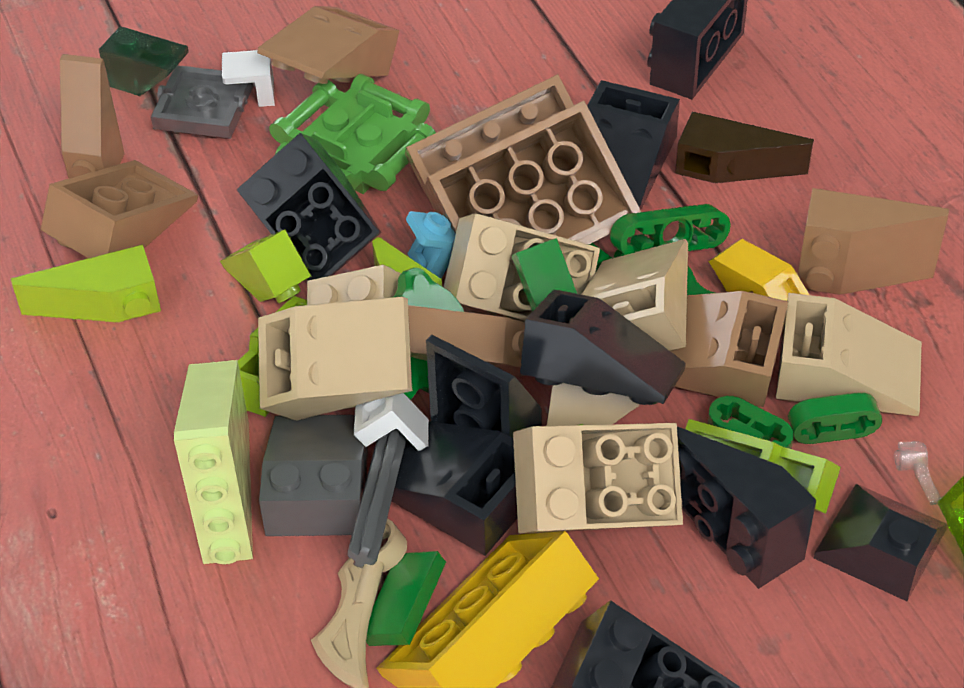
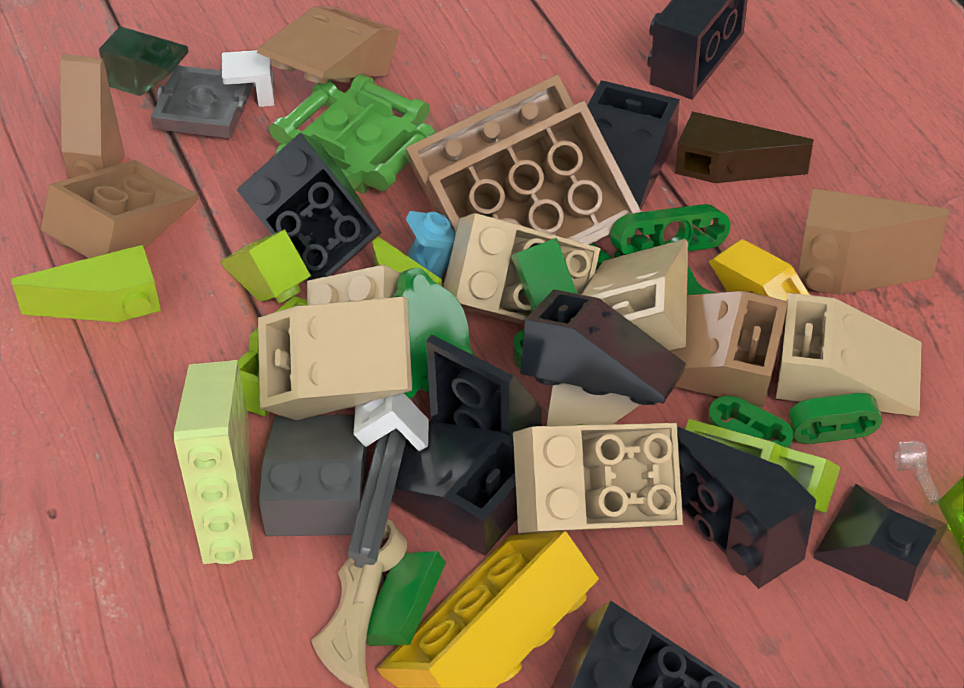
medium nougat slope [408,305,526,377] -> none

